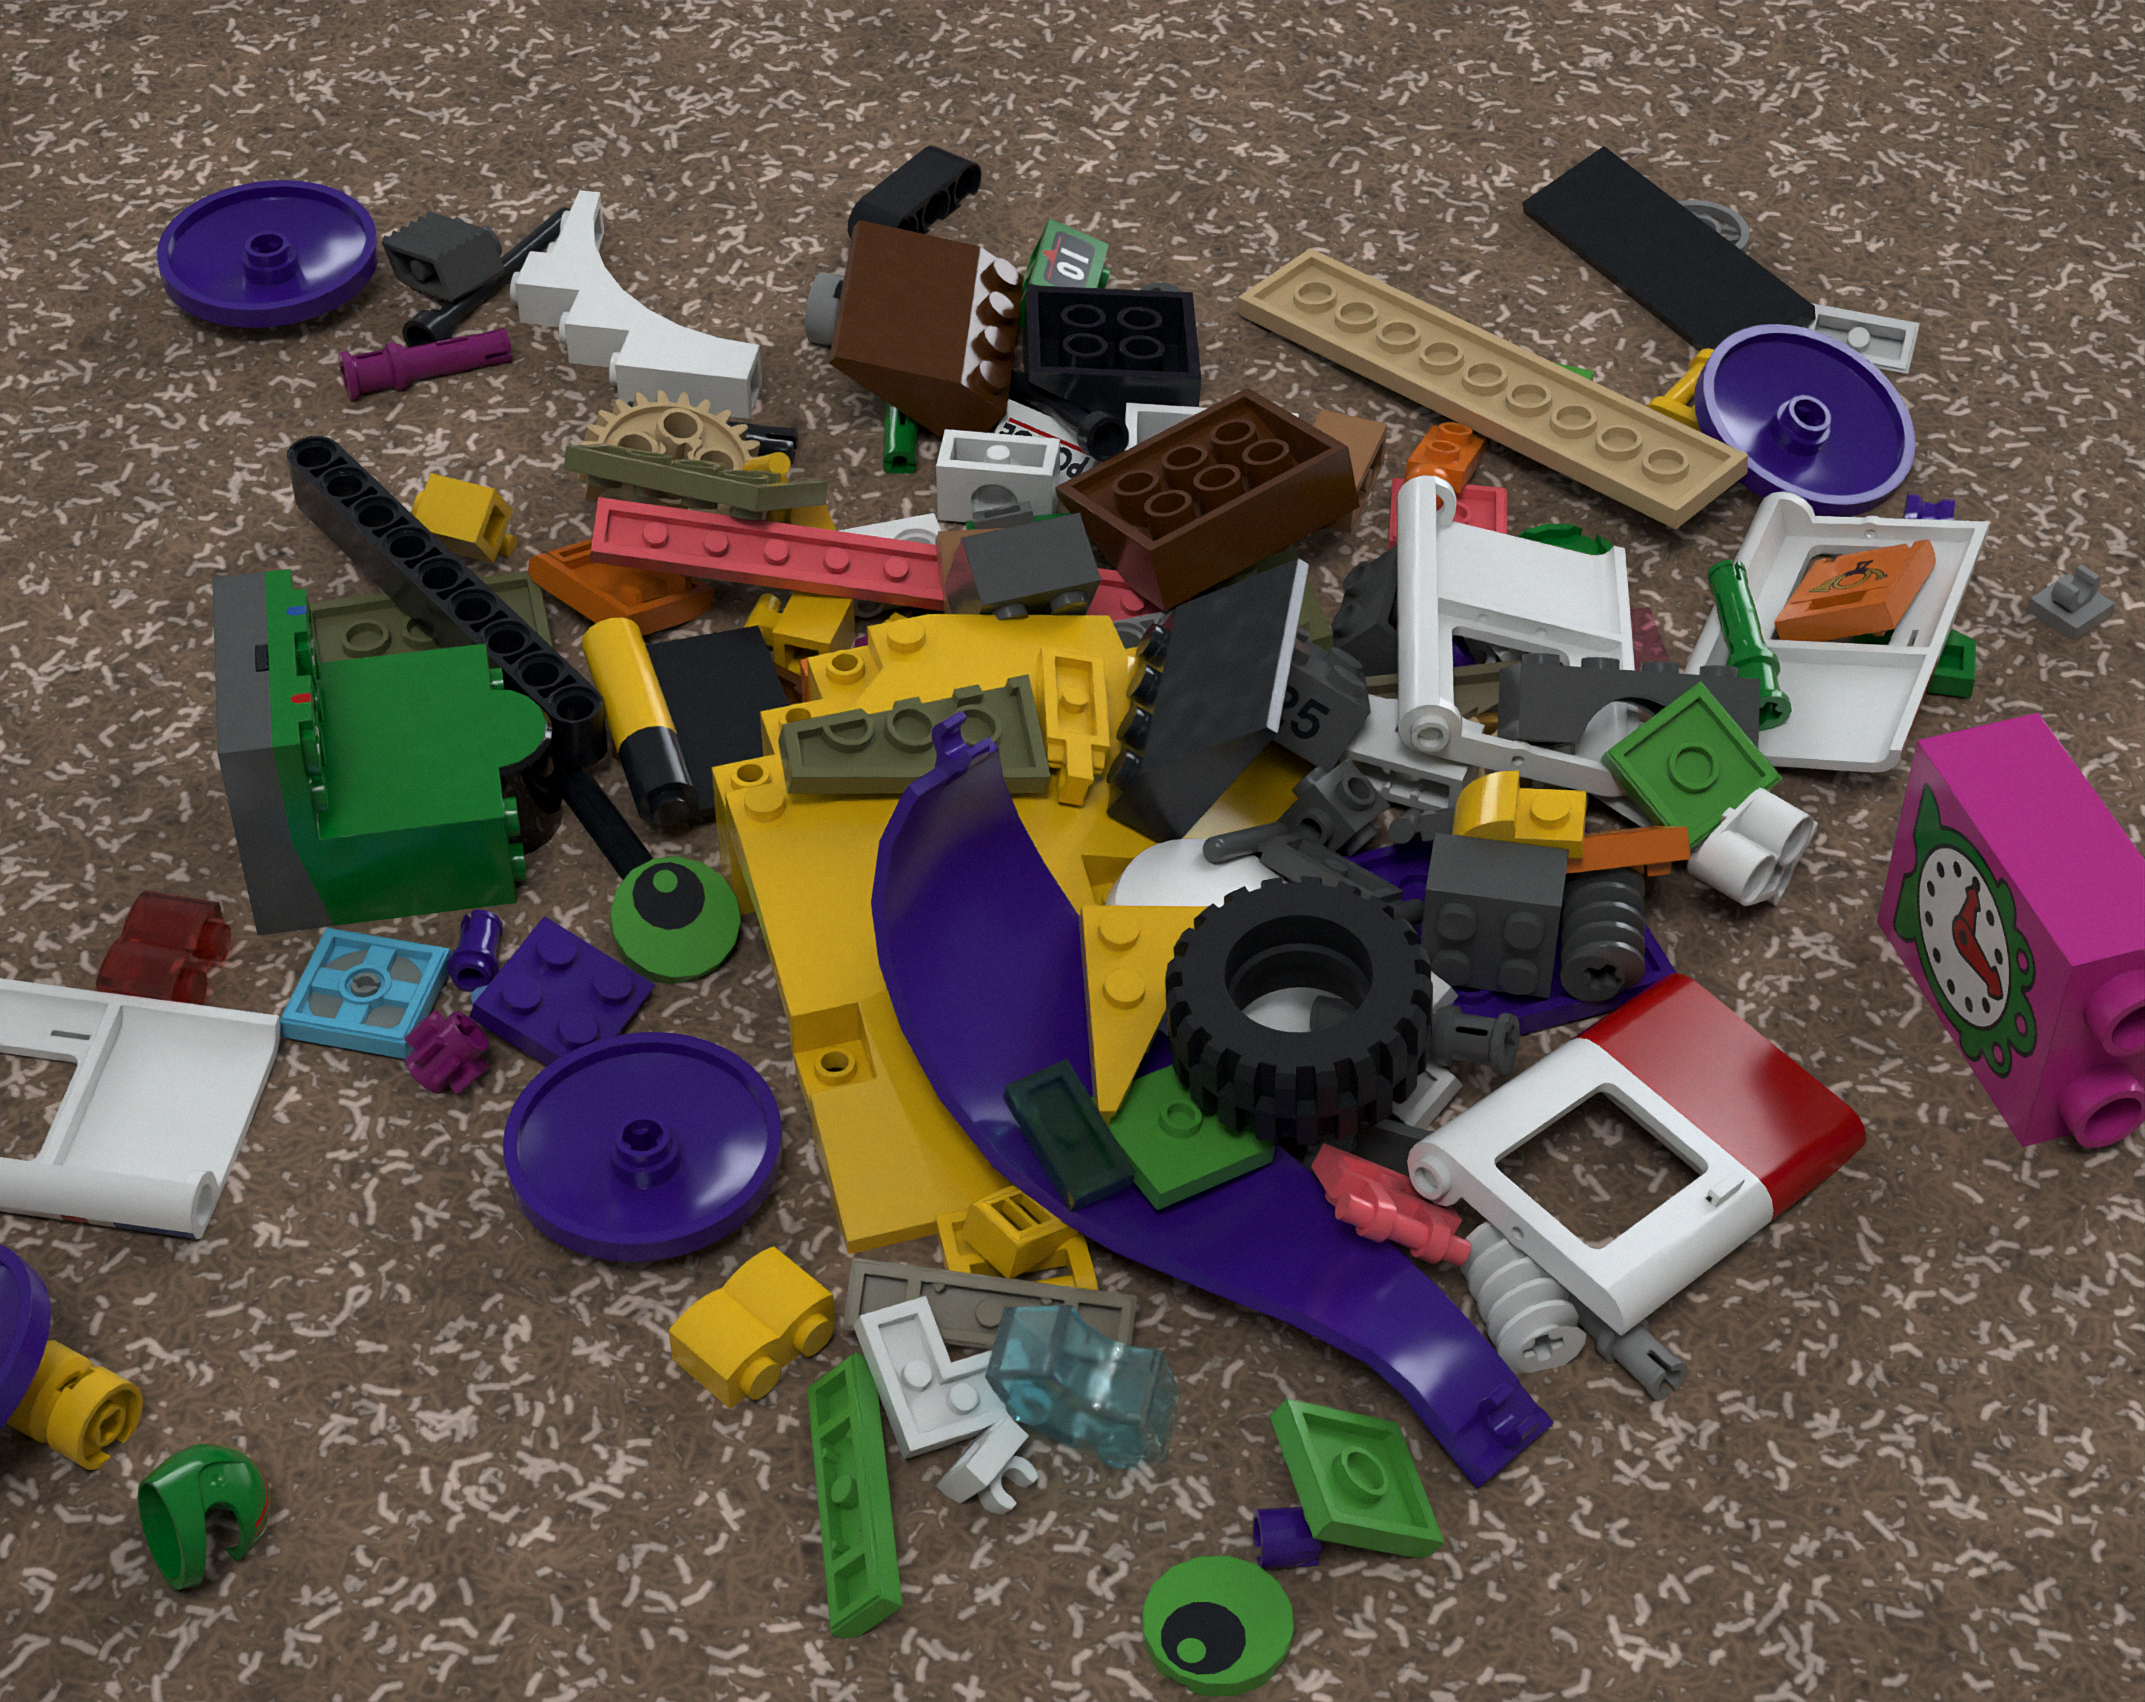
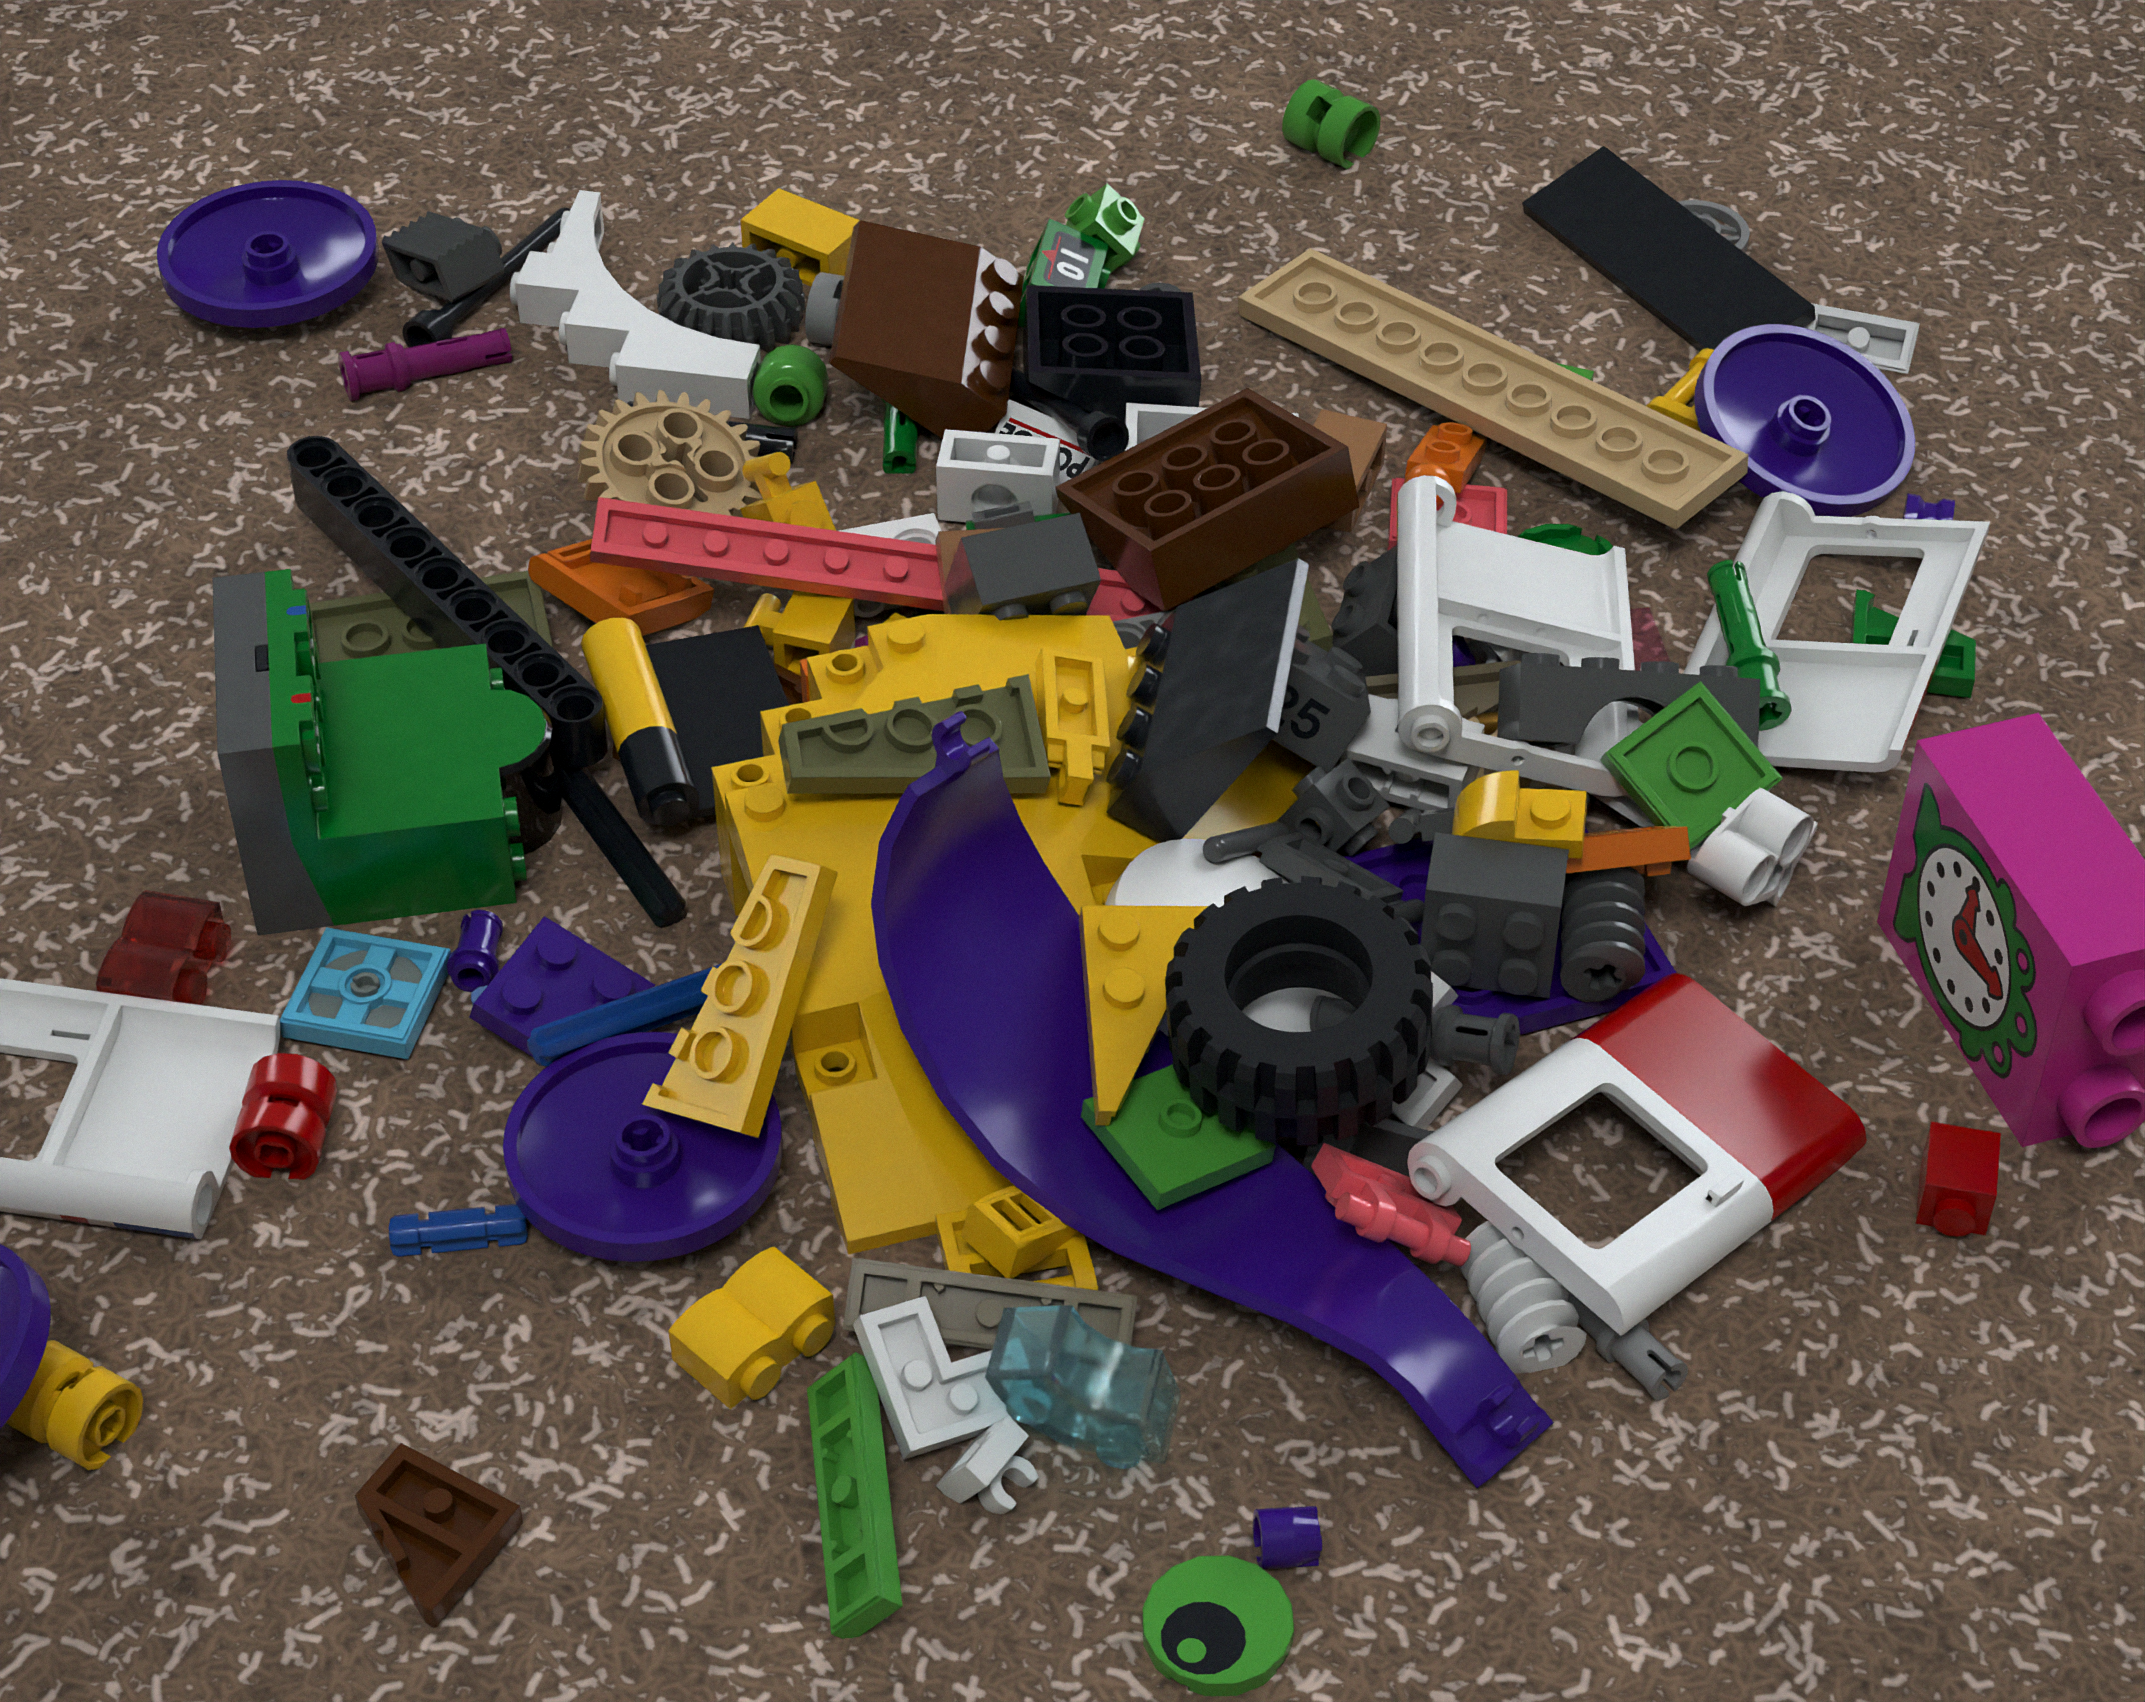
green helmet [137,1443,271,1590] -> none
magenta gear [404,1010,489,1095] -> none
yellow brick [412,473,518,563] -> none
olive wing [564,443,828,520] -> none
bright green tile [609,856,741,984] -> none
black beam [847,145,982,238] -> none
plate [1003,1059,1136,1213] -> none
bright green plate [1270,1398,1445,1559] -> none
orange container [1774,539,1936,642] -> none
light grey tile [2027,564,2115,642] -> none
none -> red wheel [229,1053,338,1180]
none -> reddish brown wing [355,1443,523,1628]
none -> blue axle [389,1204,528,1257]
none -> blue axle [527,964,721,1066]
none -> yellow wing [642,854,838,1138]
none -> dark grey gear [657,242,805,353]
none -> yellow brick [740,188,860,286]
none -> bright green head [752,344,829,426]
none -> bright green brick [1065,183,1145,273]
none -> bright green wheel [1282,79,1381,169]
none -> red brick [1915,1121,2001,1237]

